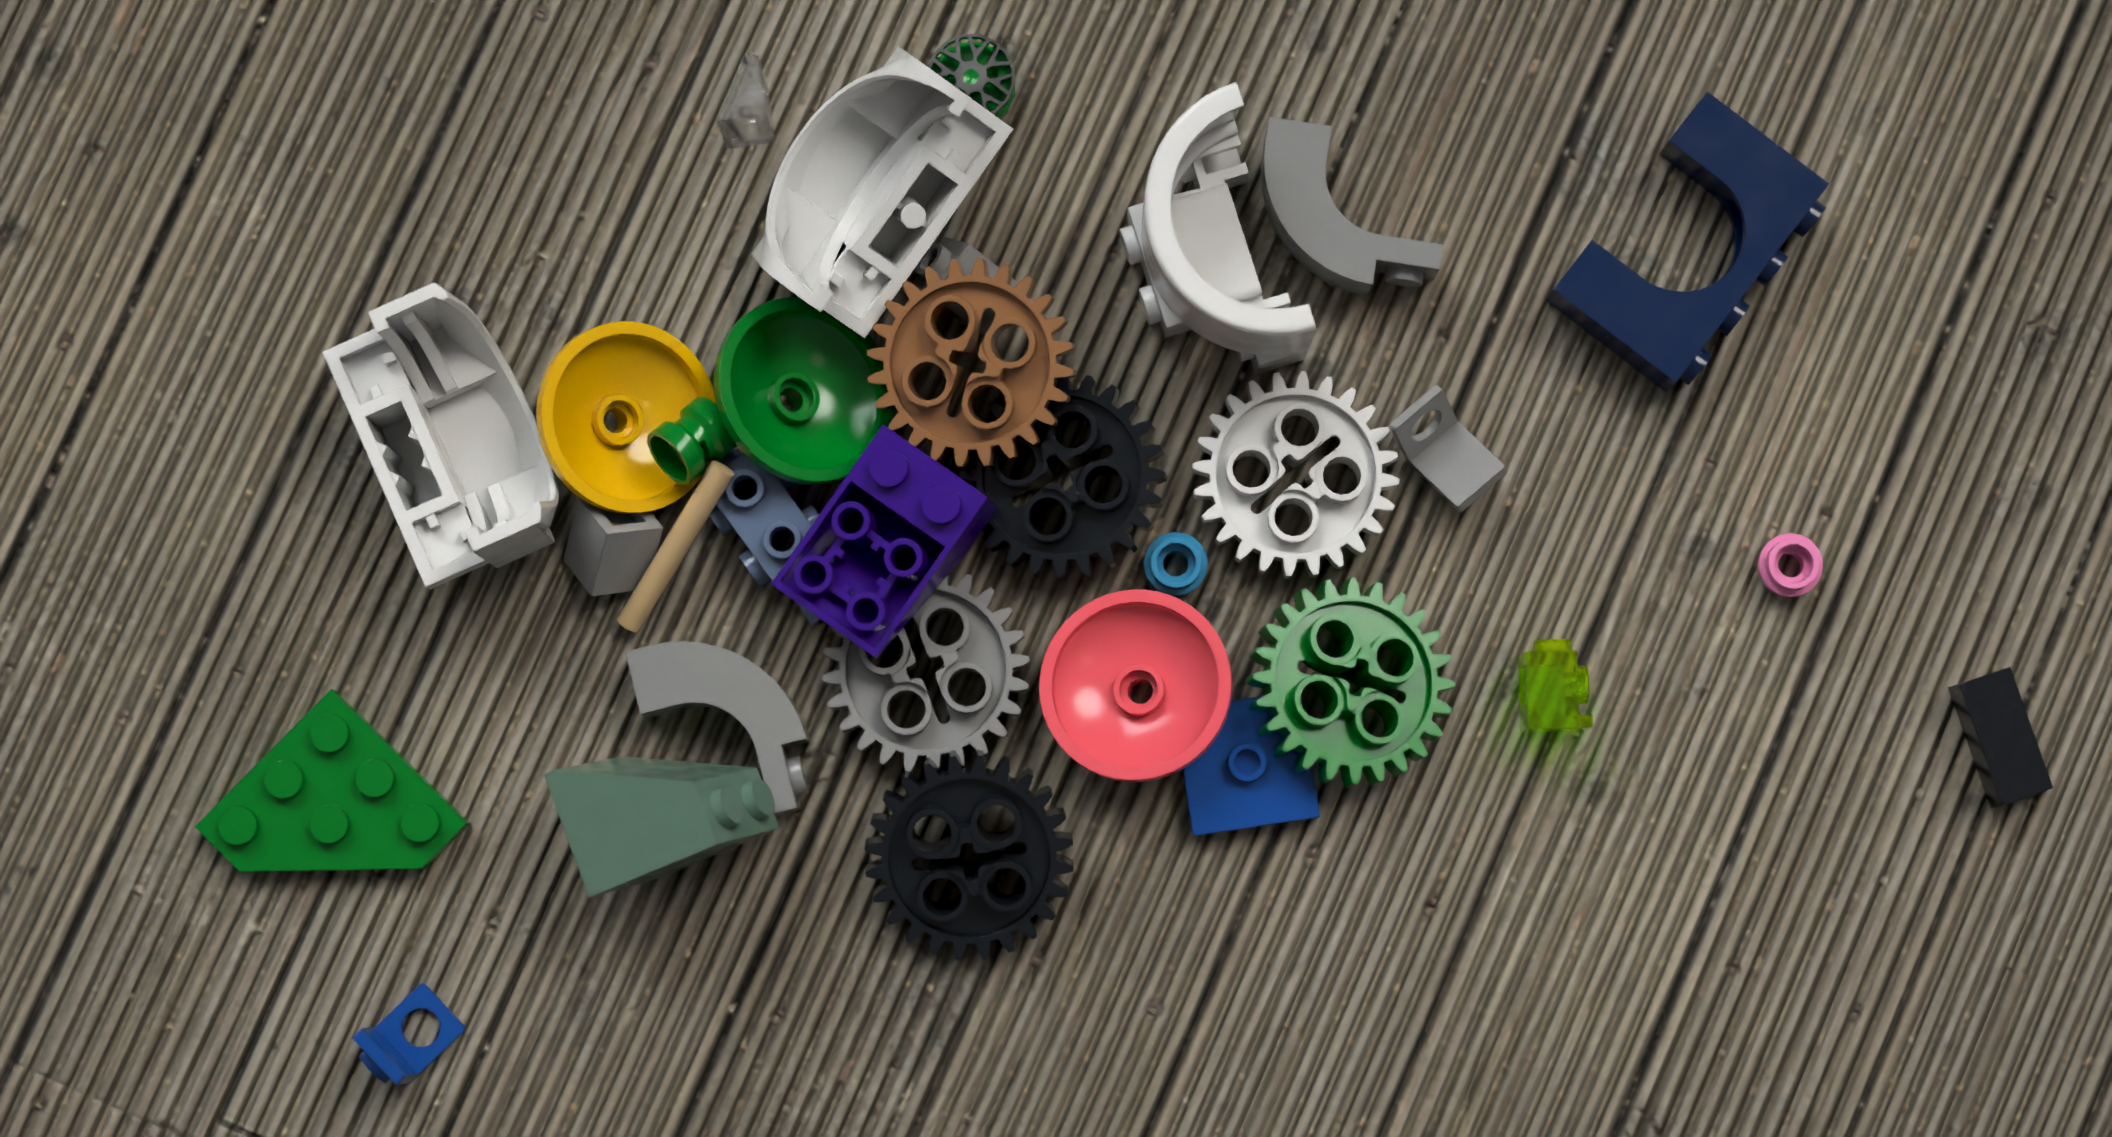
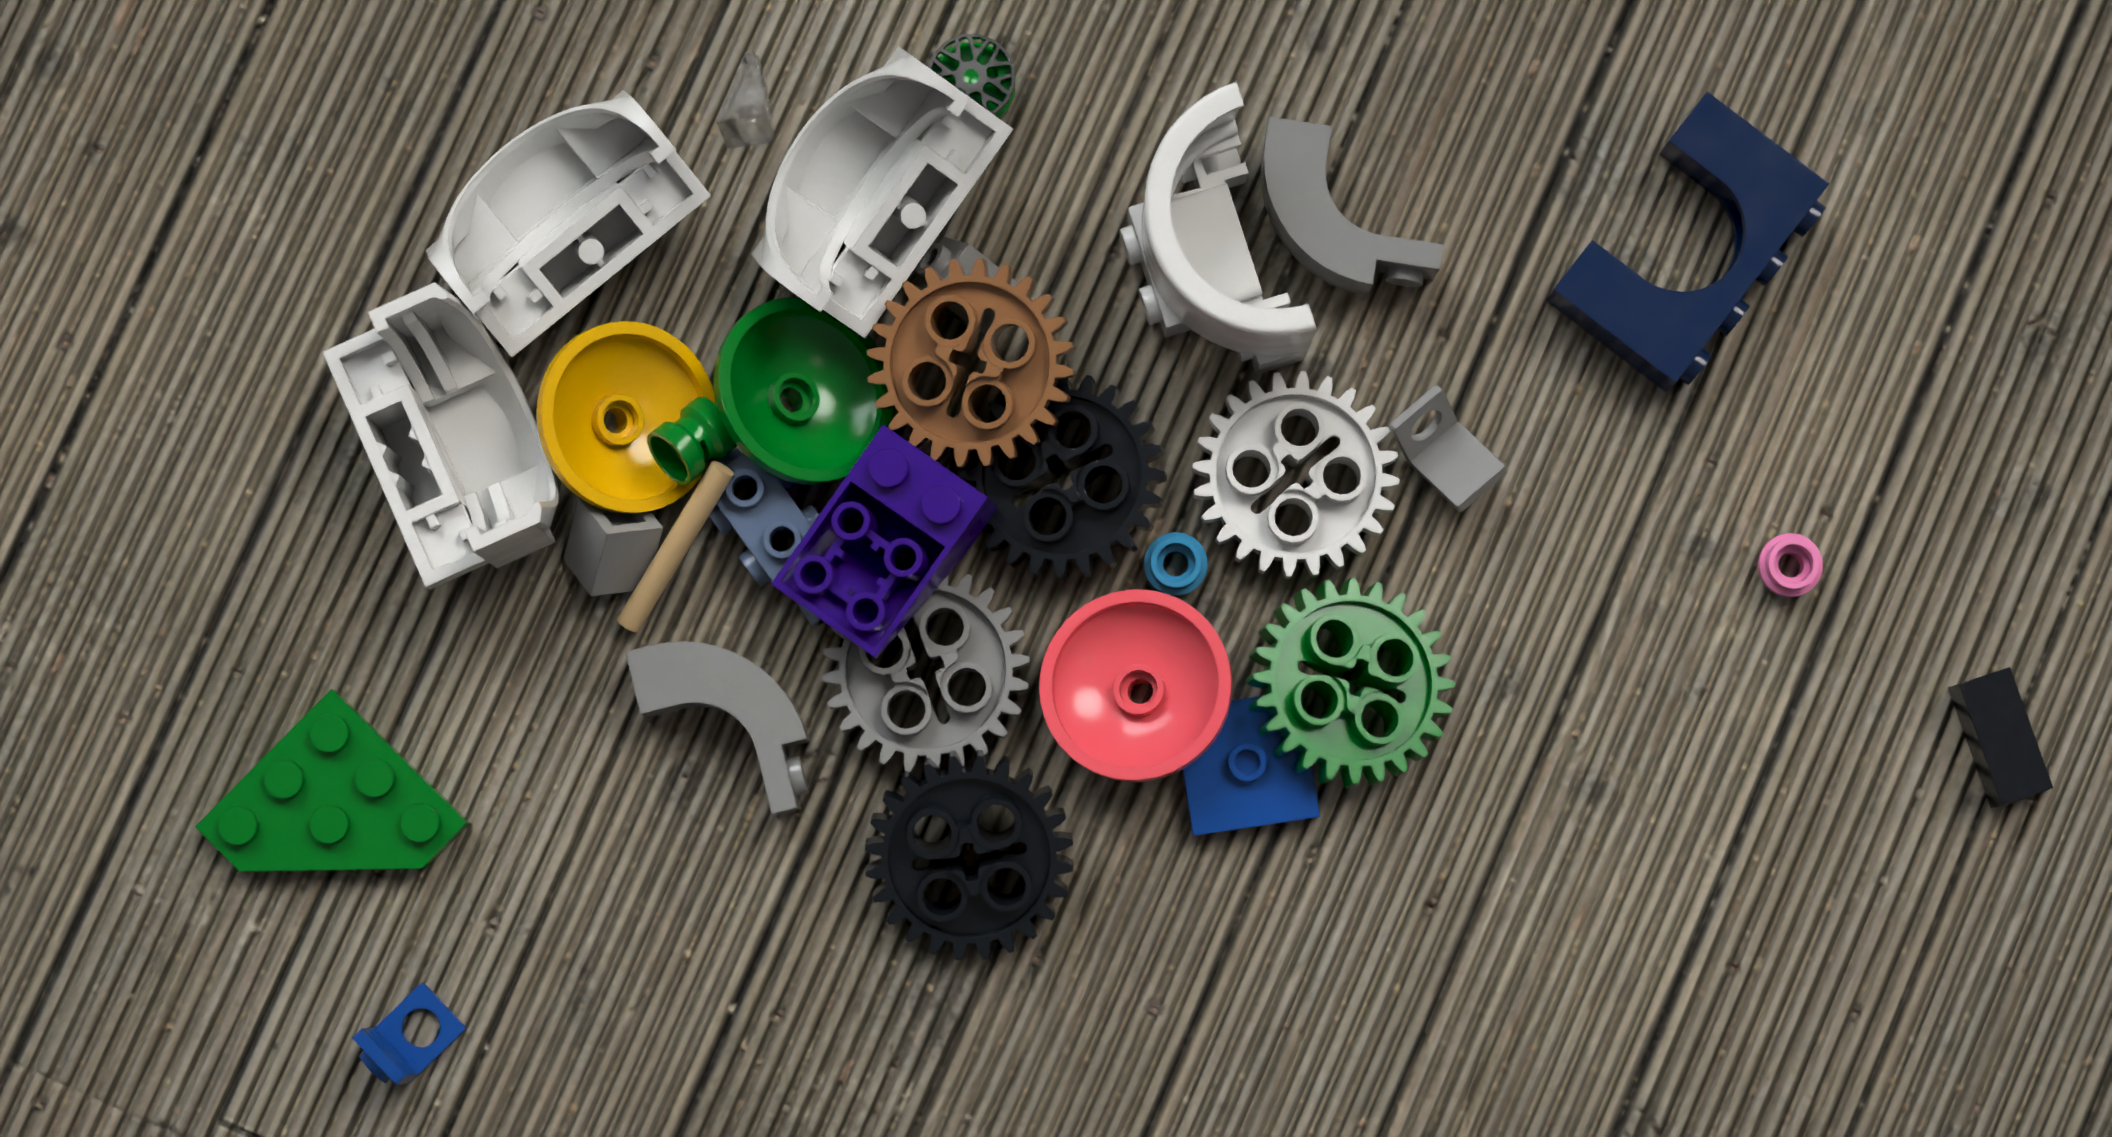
sand green slope [544,756,779,898] -> none
clear neon green brick [1517,639,1593,733] -> none
none -> white piece [426,90,711,357]

